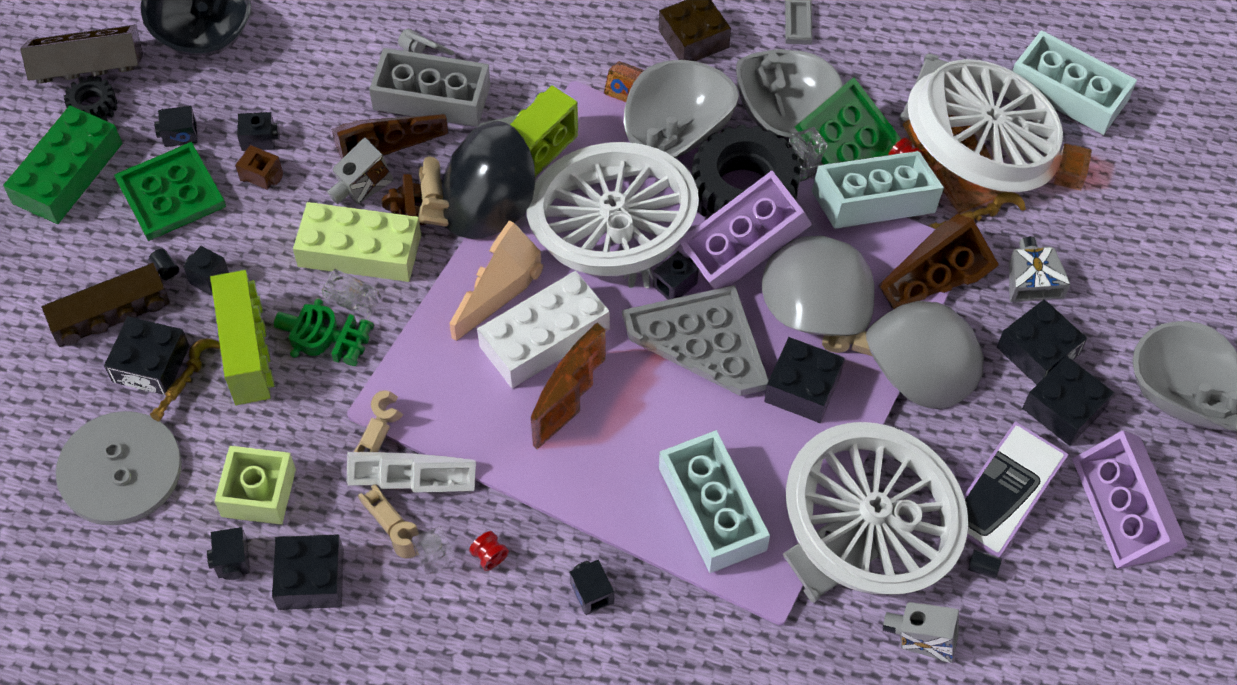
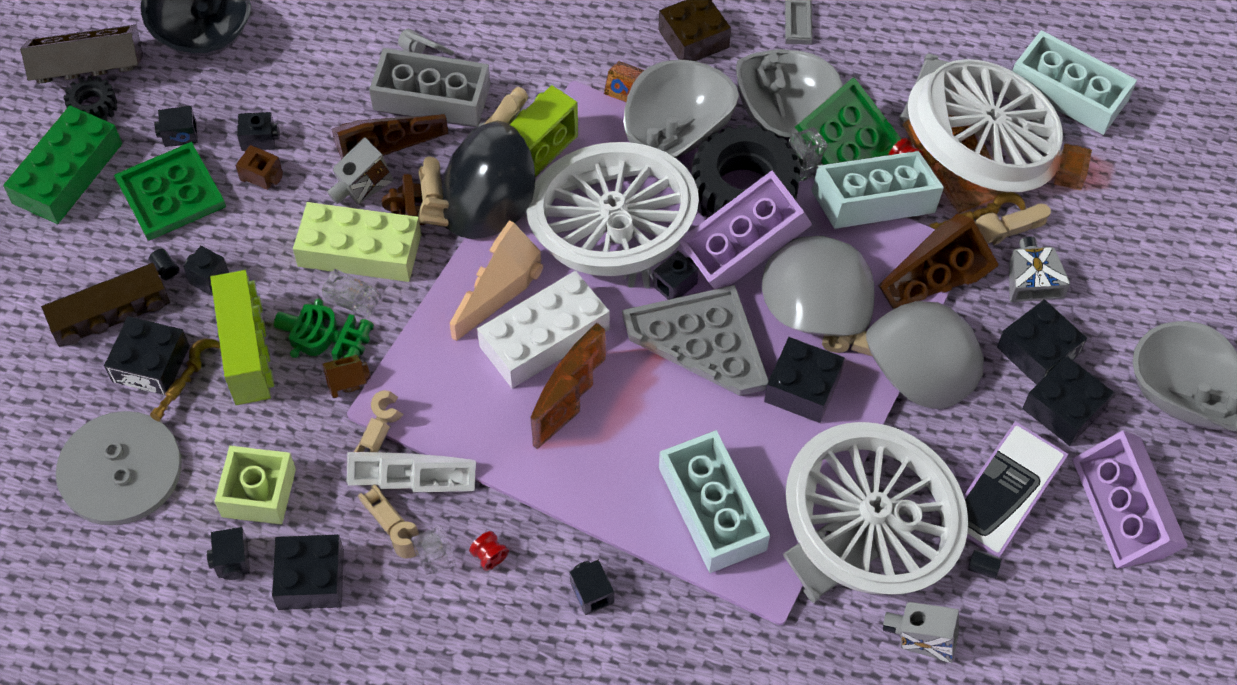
none -> reddish brown brick [322,355,371,398]
none -> tan piece [483,87,528,125]
none -> tan piece [975,203,1051,245]

